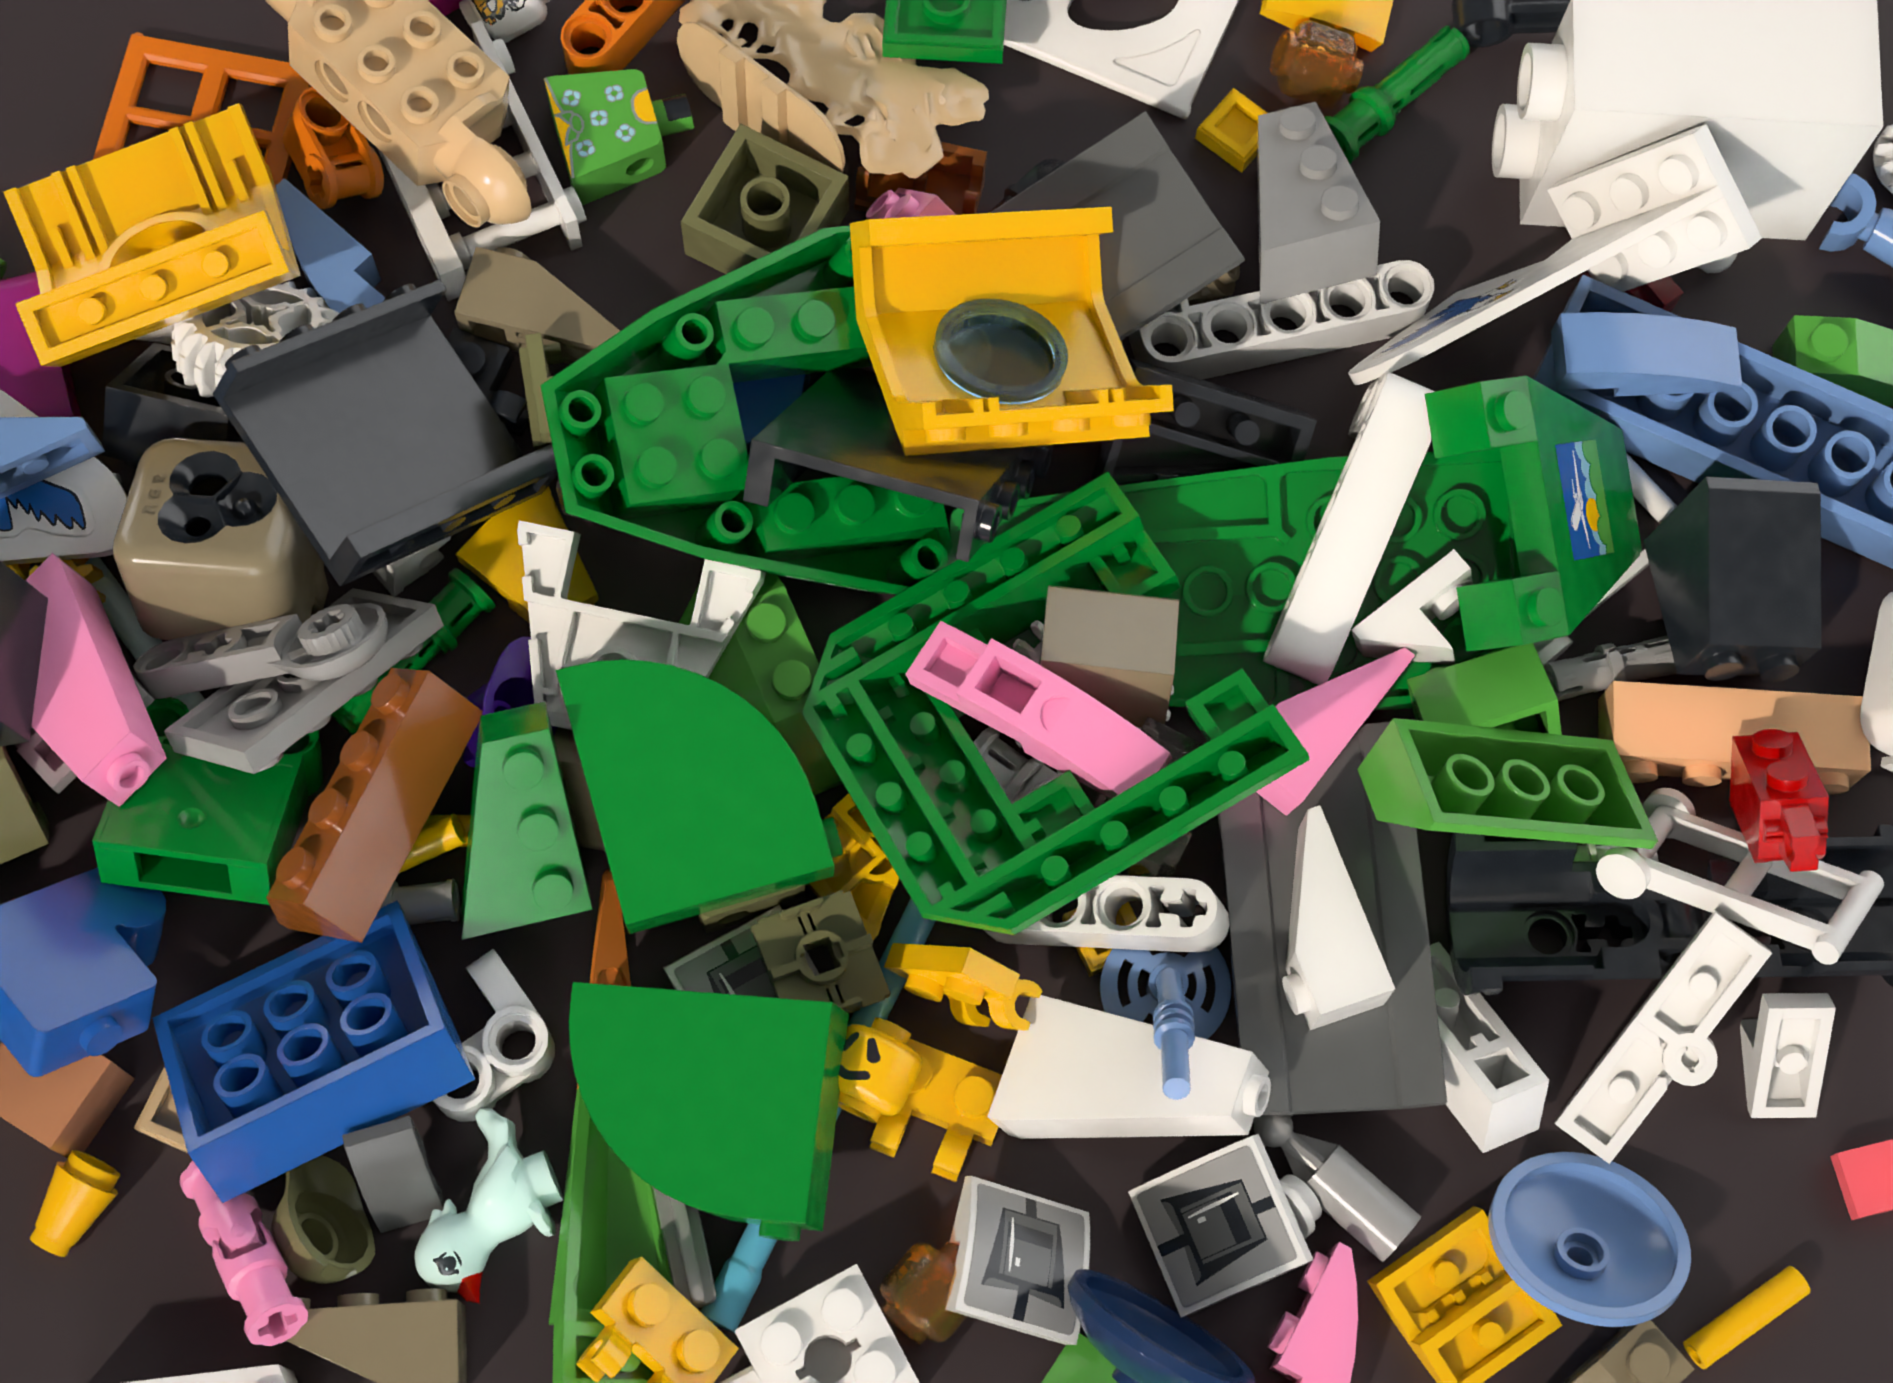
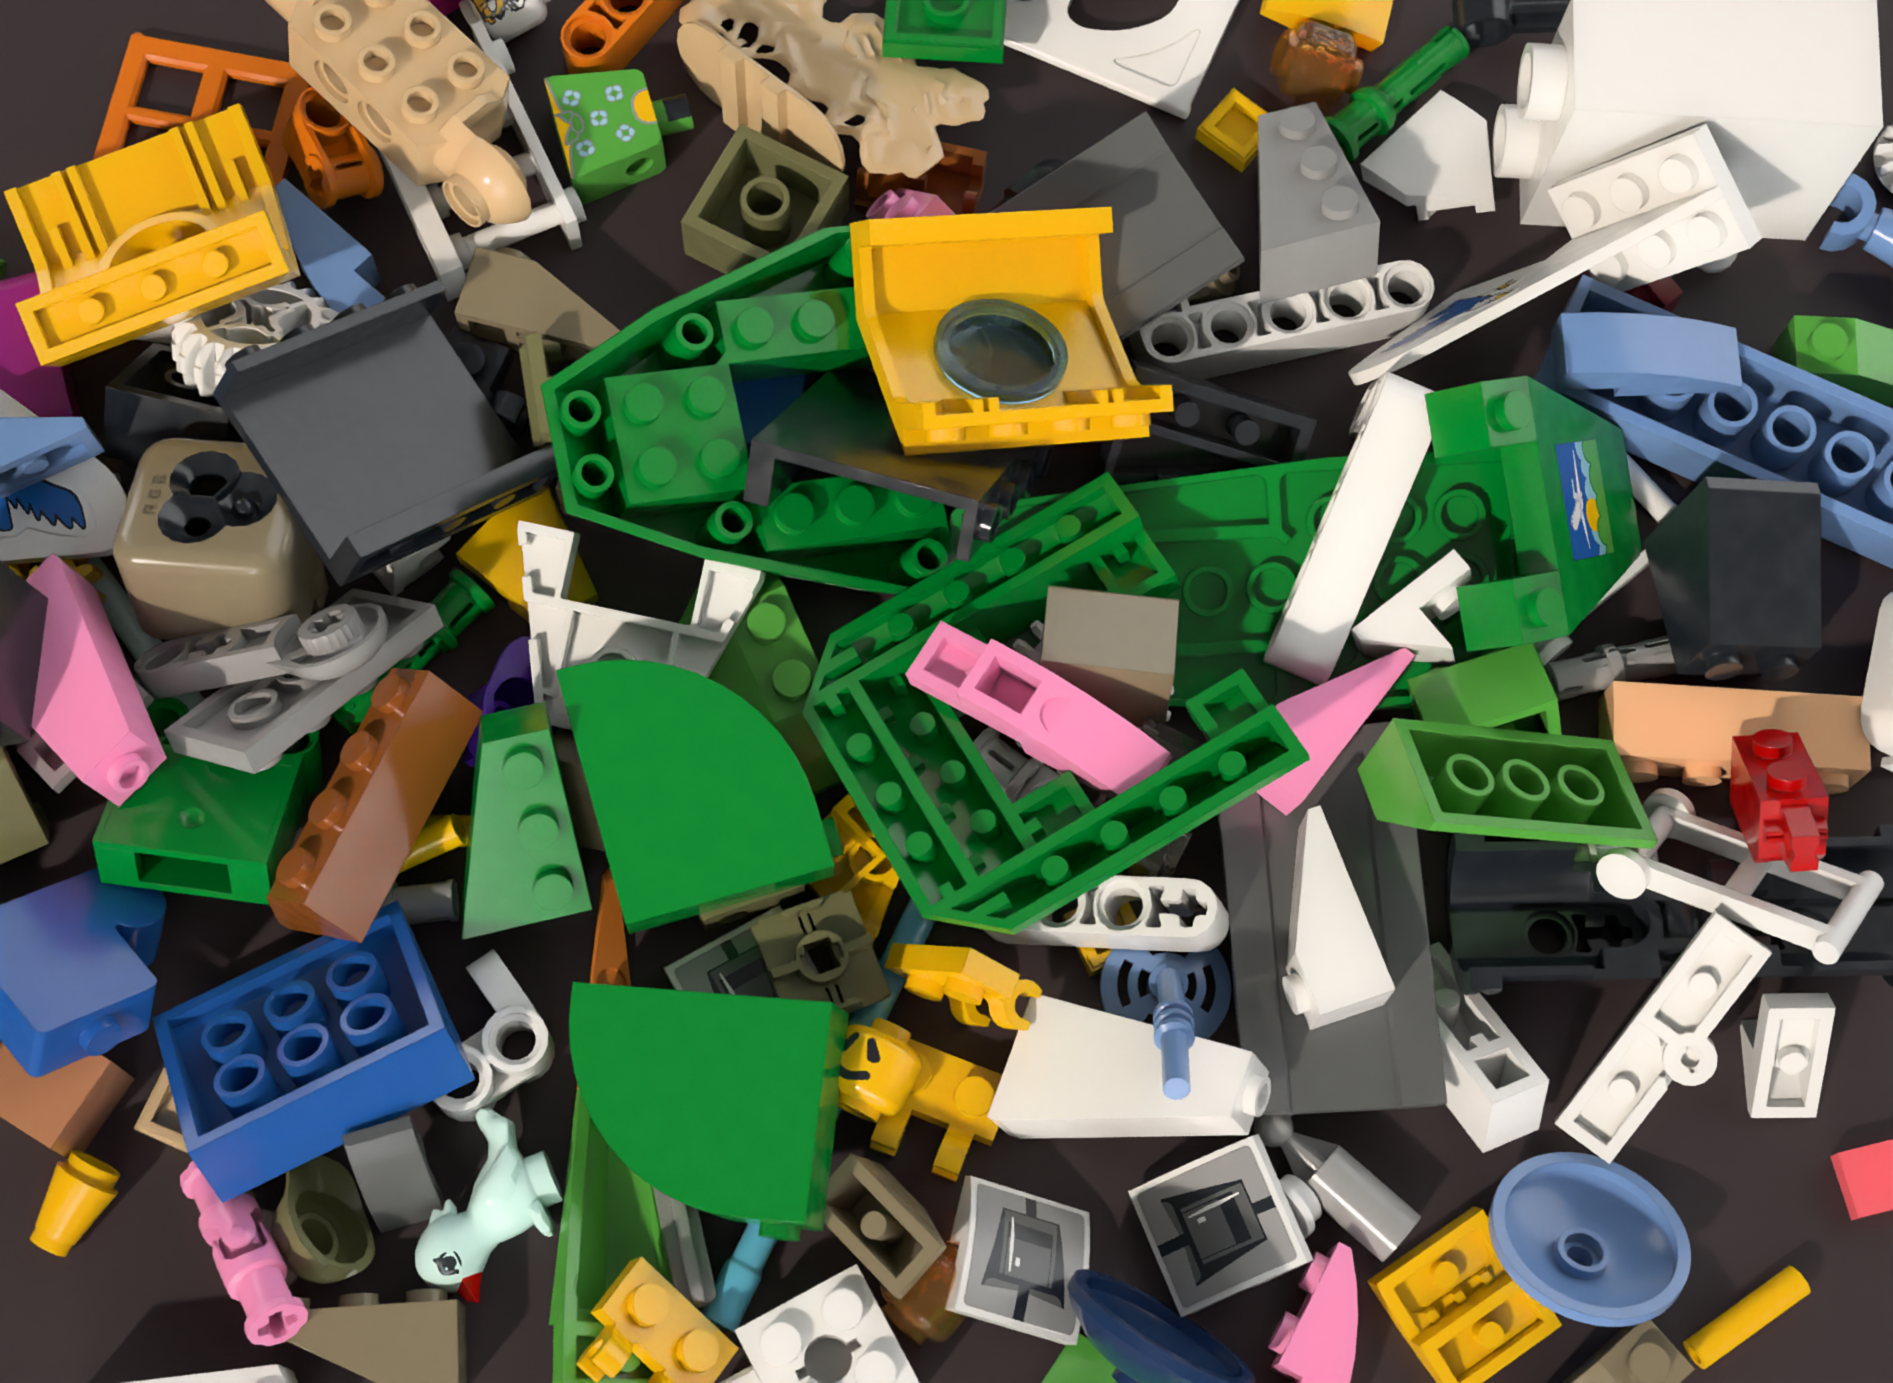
none -> dark tan slope [824,1153,947,1299]
none -> white slope [1360,90,1495,221]

